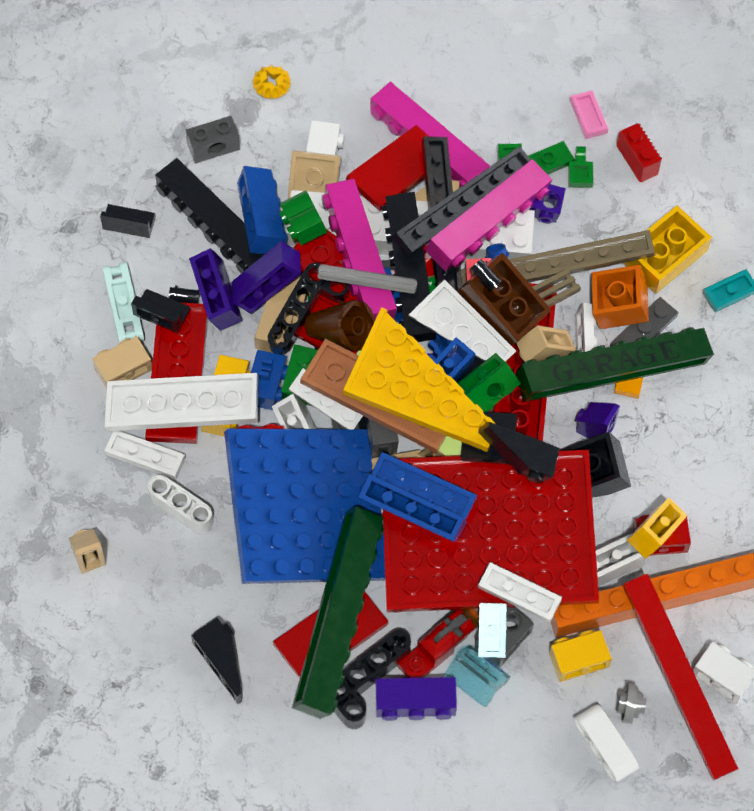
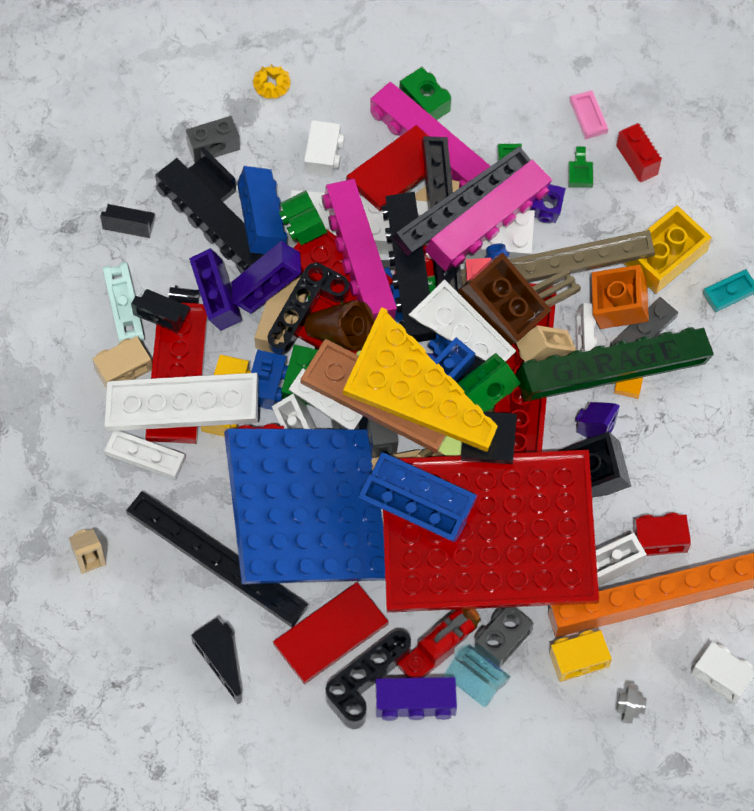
white beam [148,475,213,534] -> none
tan tile [287,150,341,199] -> none
dark green brick [292,506,384,719] -> none
light grey axle [318,264,417,294] -> none
black pin [470,259,502,292] -> none
black slope [478,422,560,483] -> none
white plate [478,562,562,623] -> none
plate [478,603,506,657] -> none
green plate [528,141,575,174] -> none
white beam [574,704,639,783] -> none
red tile [622,573,738,780] -> none
yellow brick [627,497,687,559] -> none
none -> black plate [126,491,308,628]
none -> black panel [188,147,236,202]
none -> green brick [399,67,452,120]

